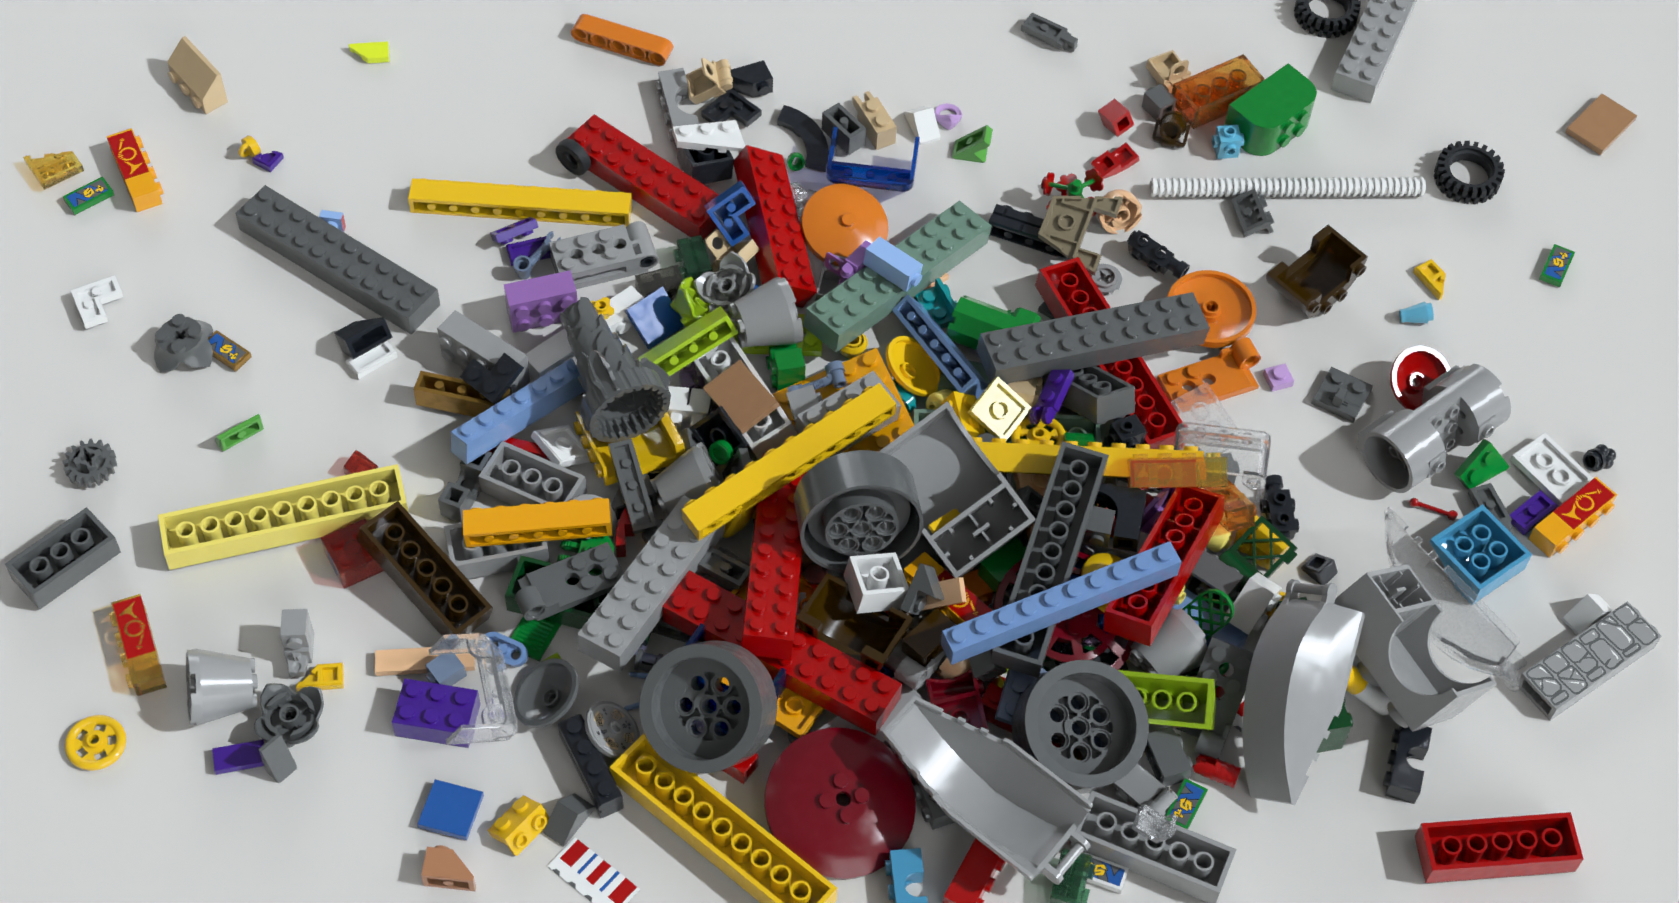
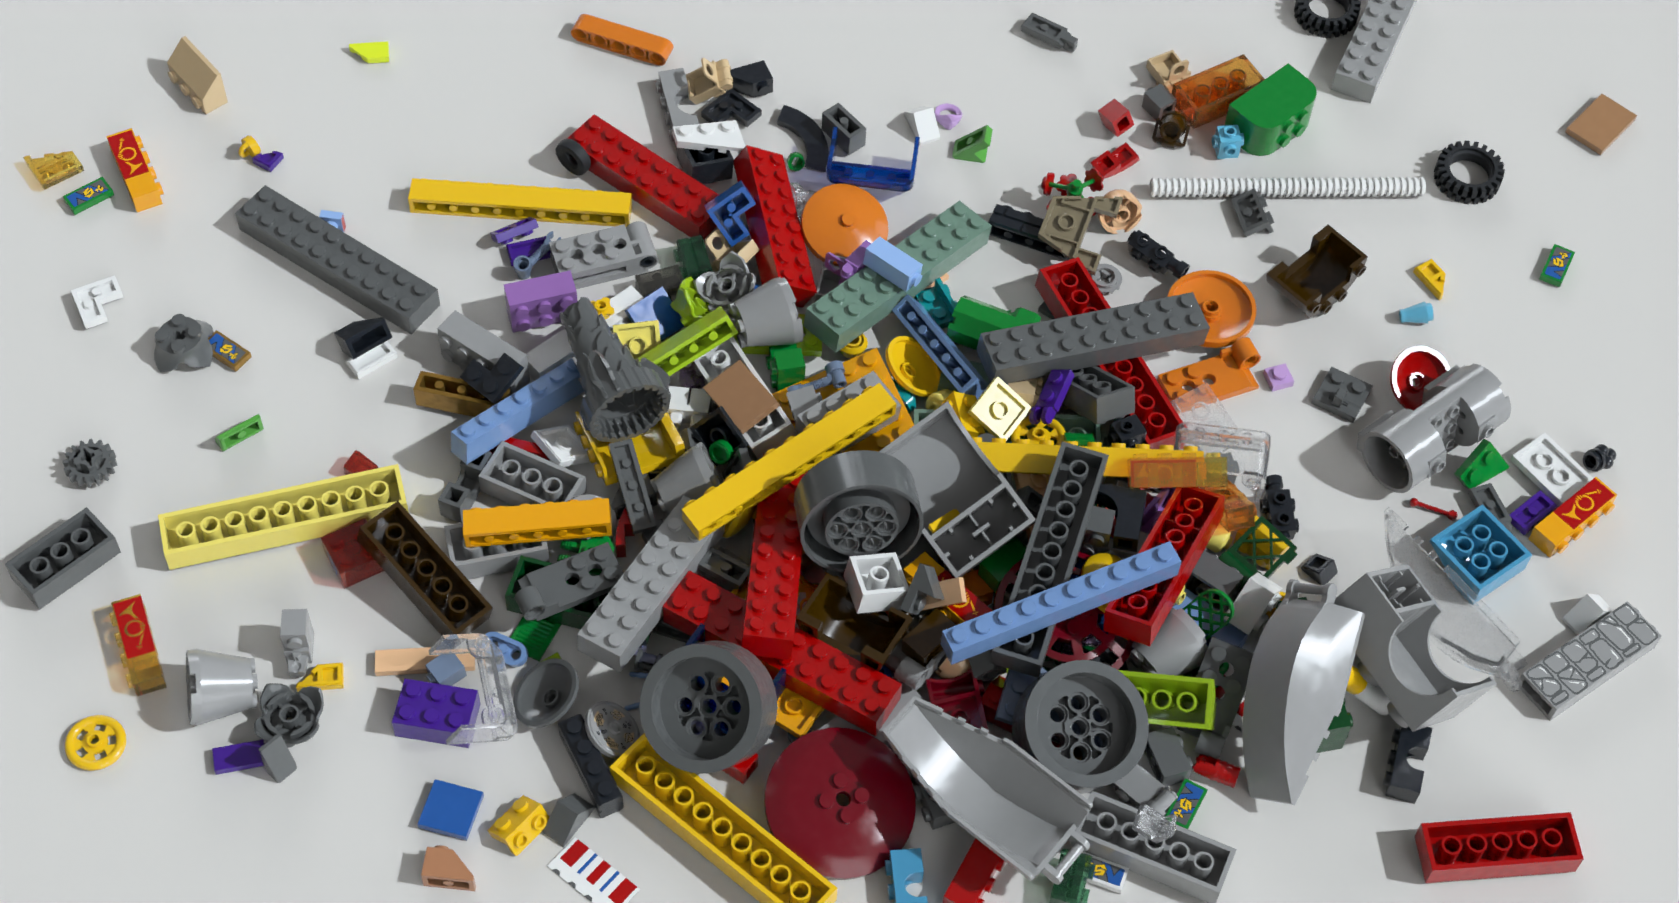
tan hinge [852,91,897,150] -> none
none -> light yellow plate [613,320,661,360]

